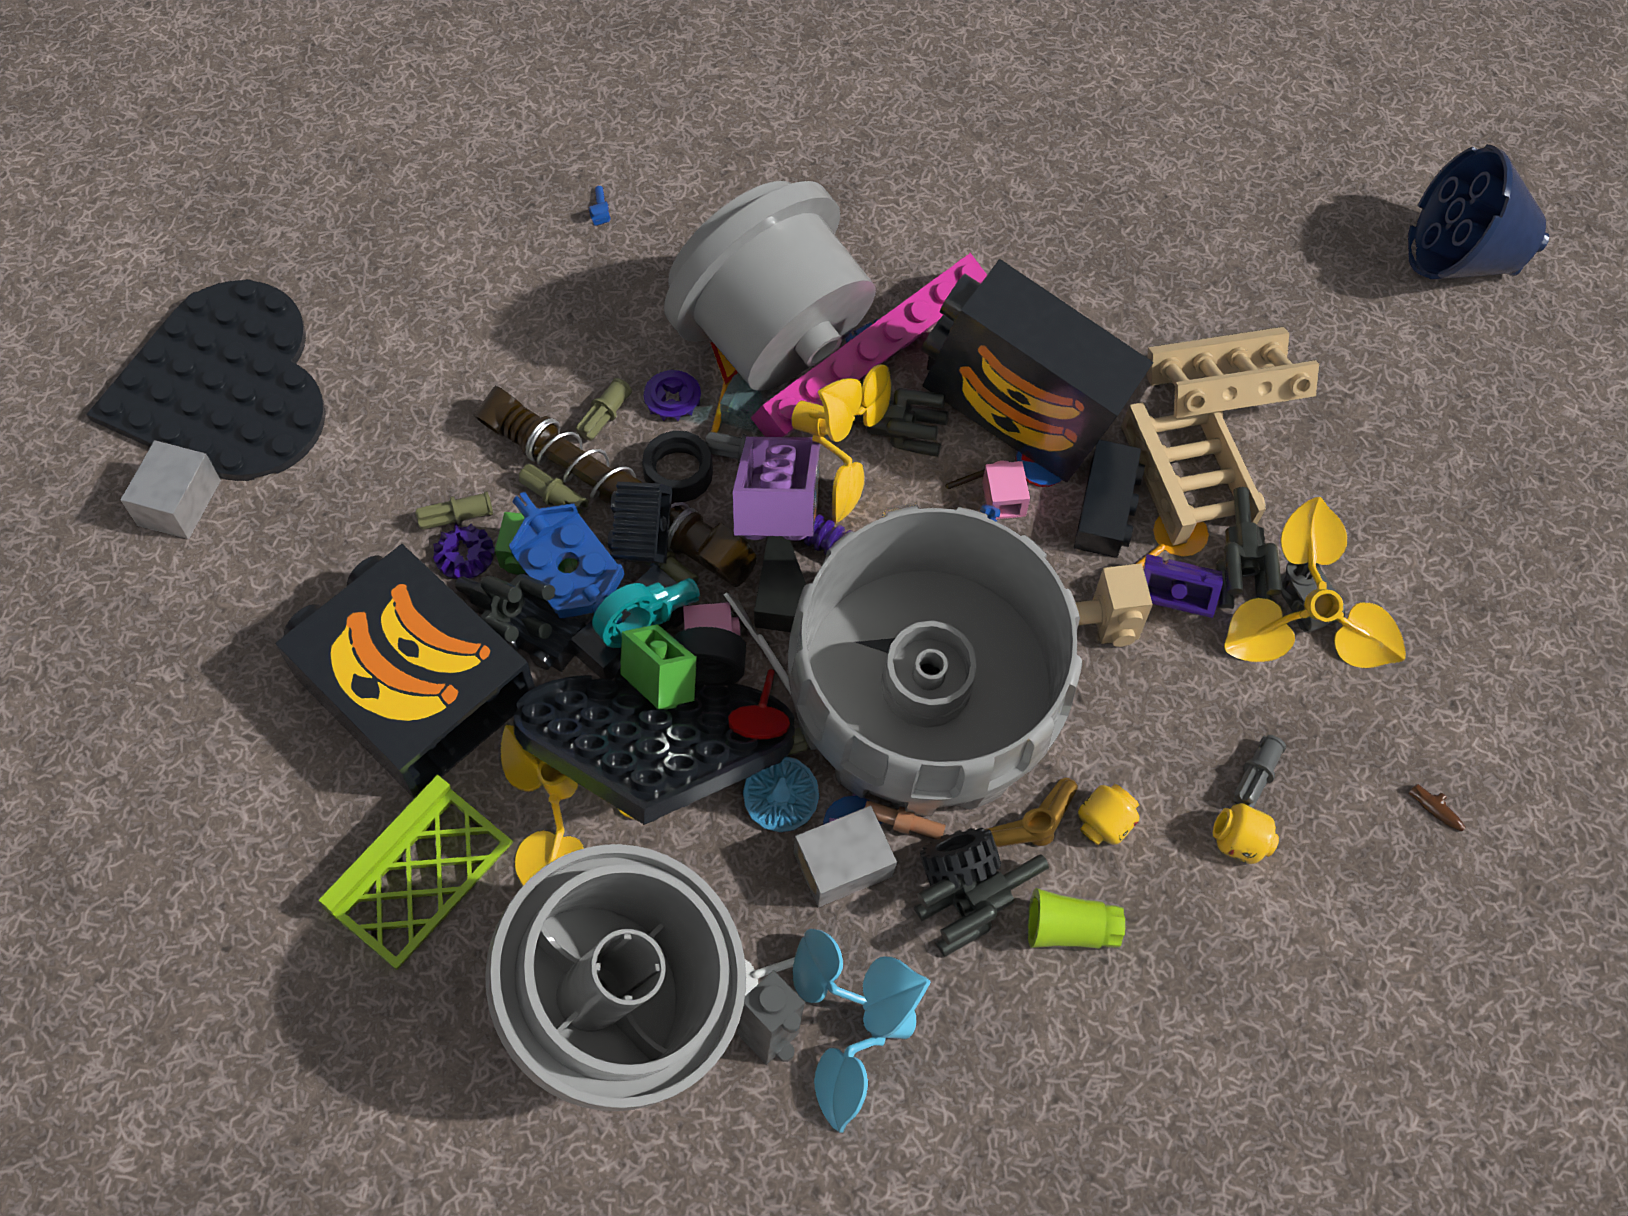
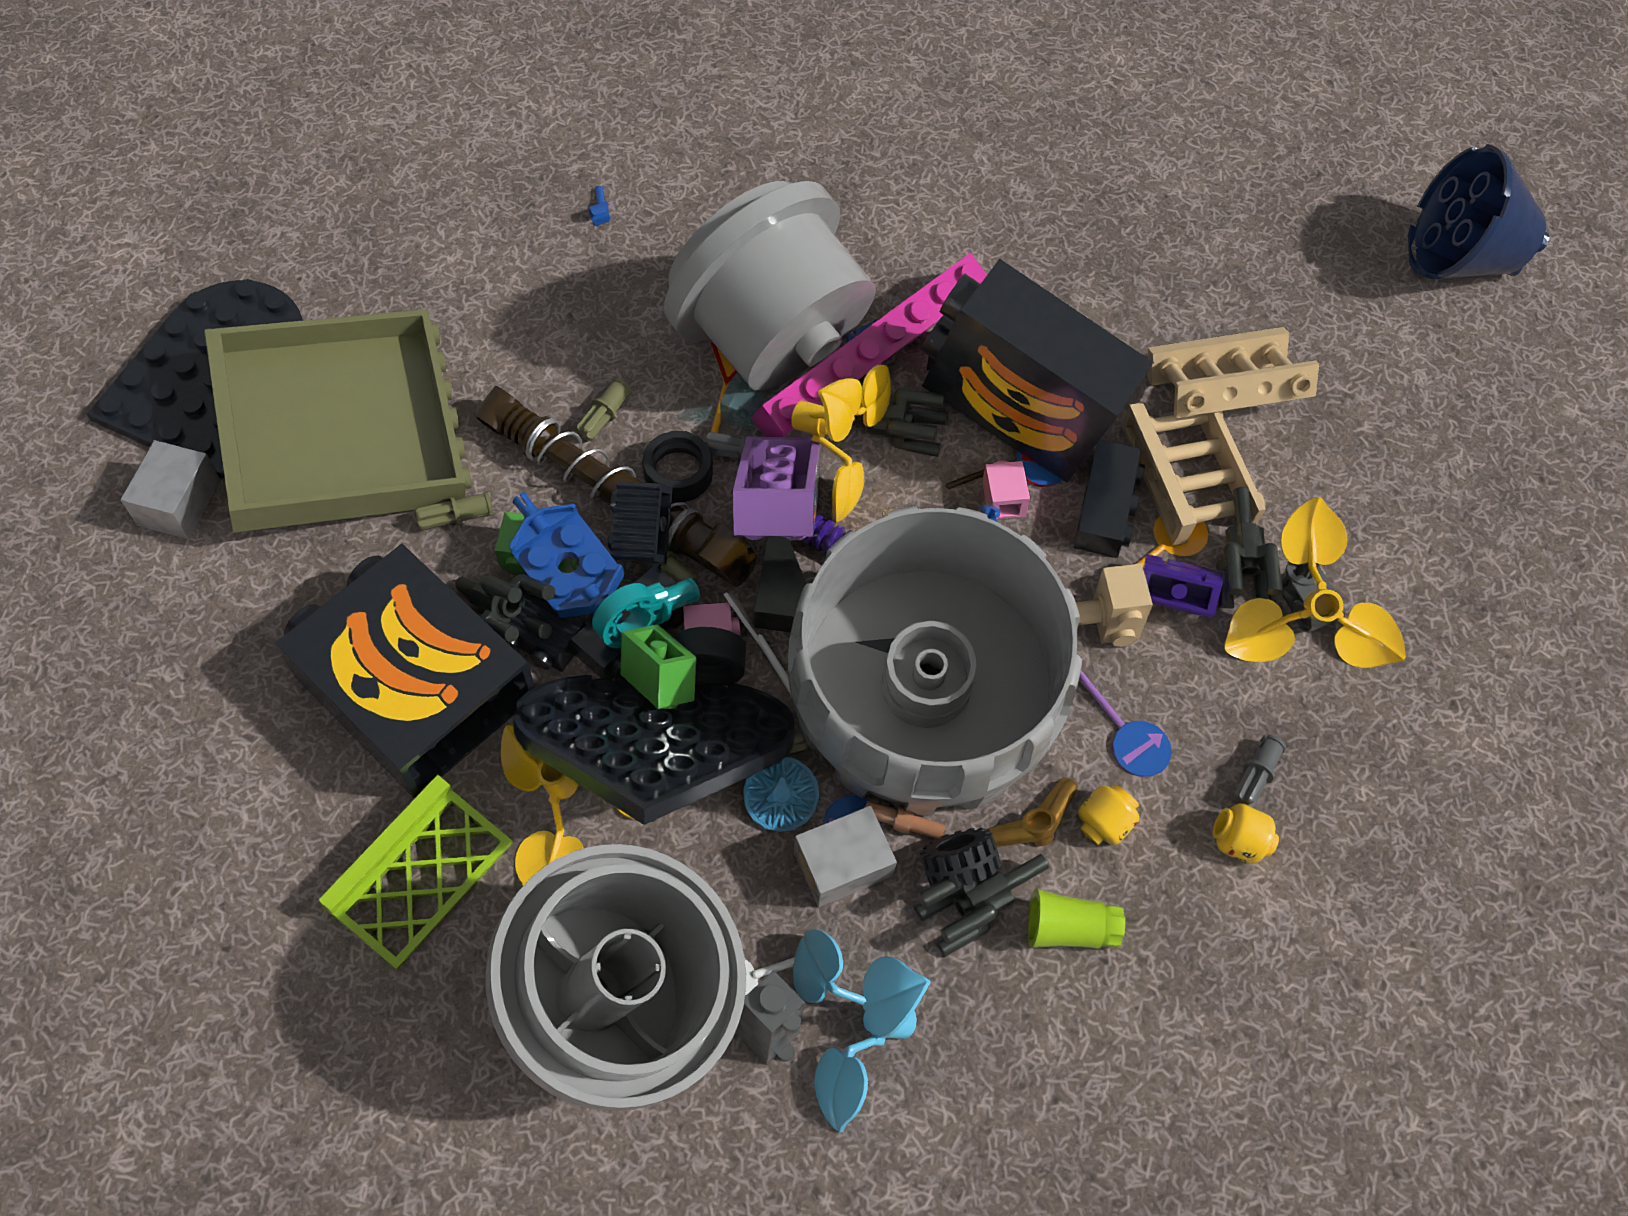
dark purple gear [433,523,494,579] -> none
olive axle [519,464,589,515] -> none
dark purple gear [643,370,701,421] -> none
red piece [728,669,790,739] -> none
reddish brown helmet [1408,784,1466,831] -> none
none -> olive panel [205,309,471,533]
none -> blue piece [1079,670,1172,777]

